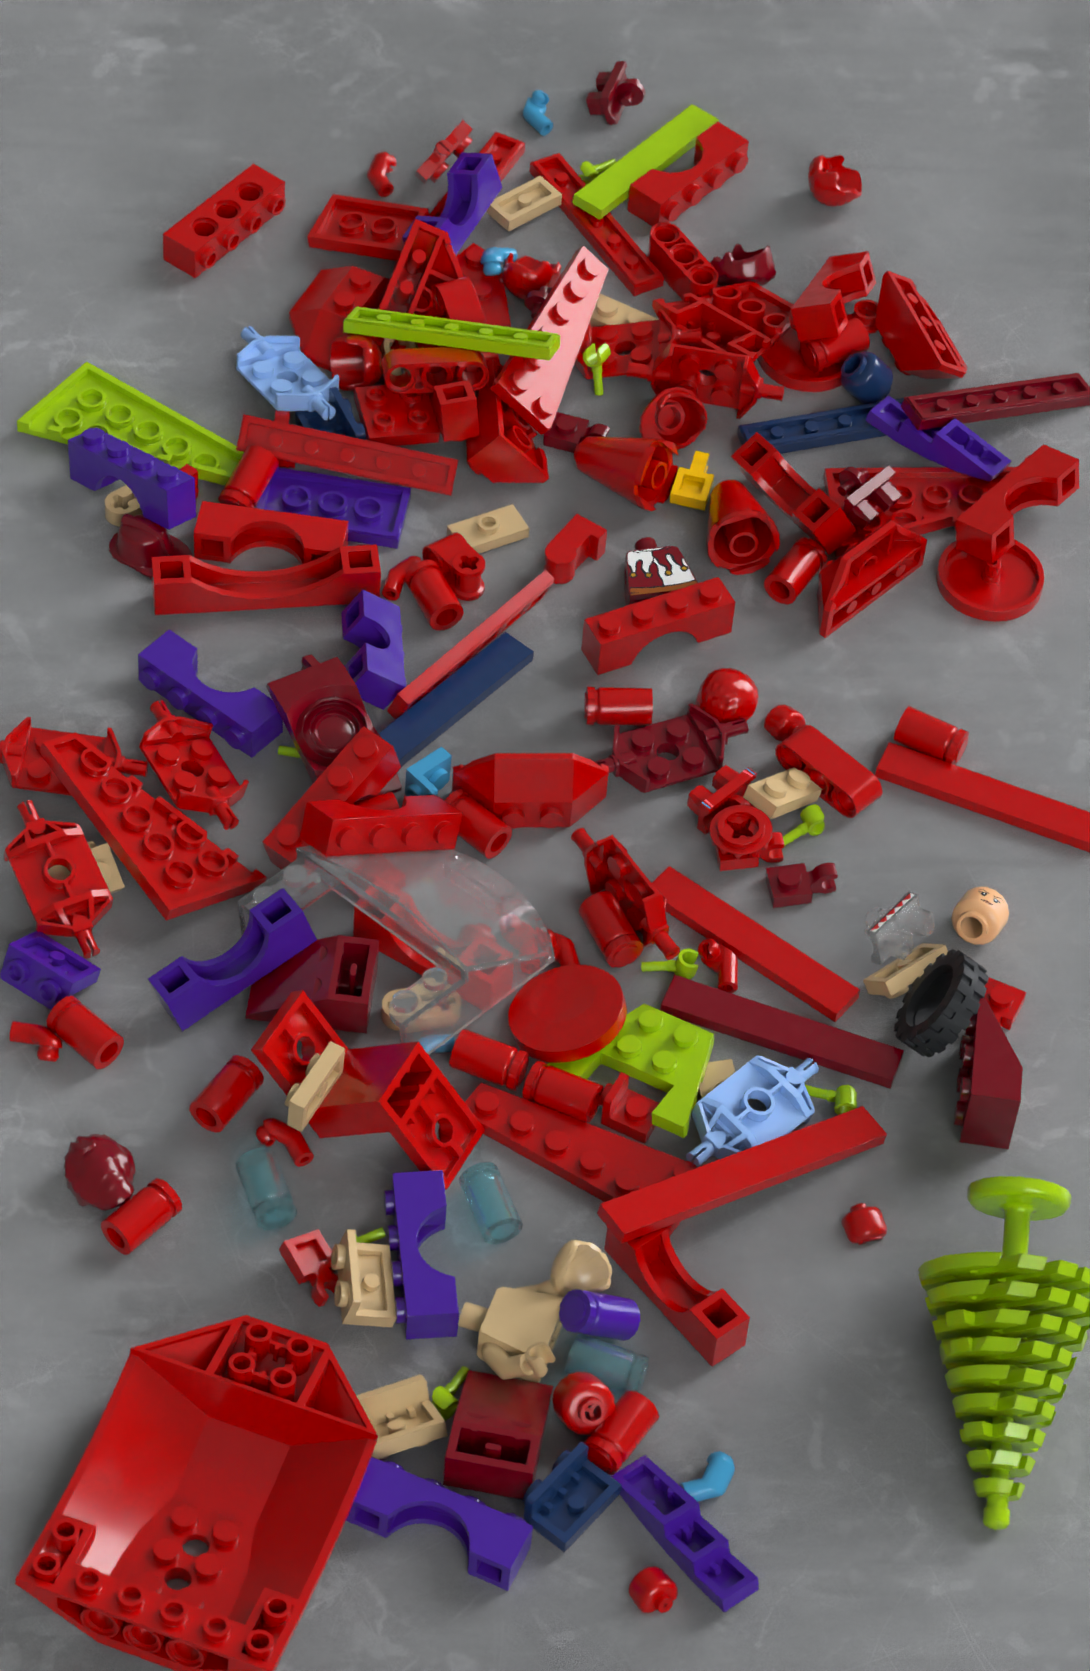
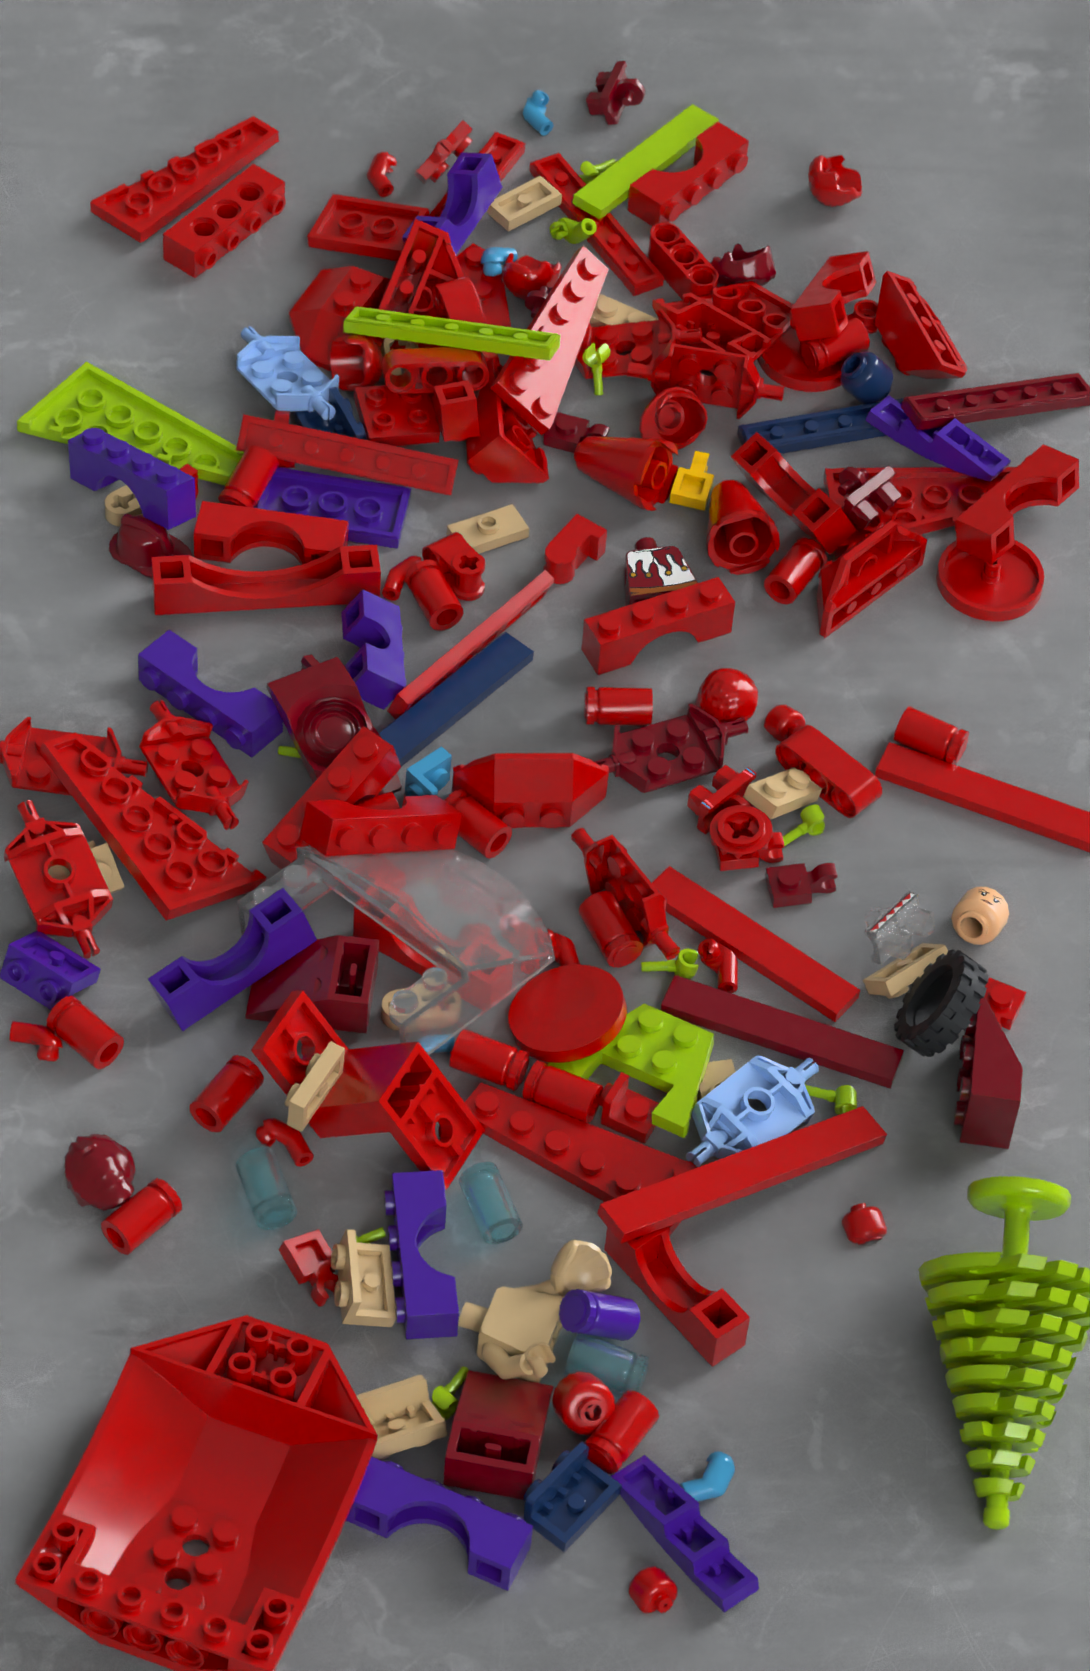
none -> red wing [90,116,279,243]
none -> lime arm [549,218,597,244]

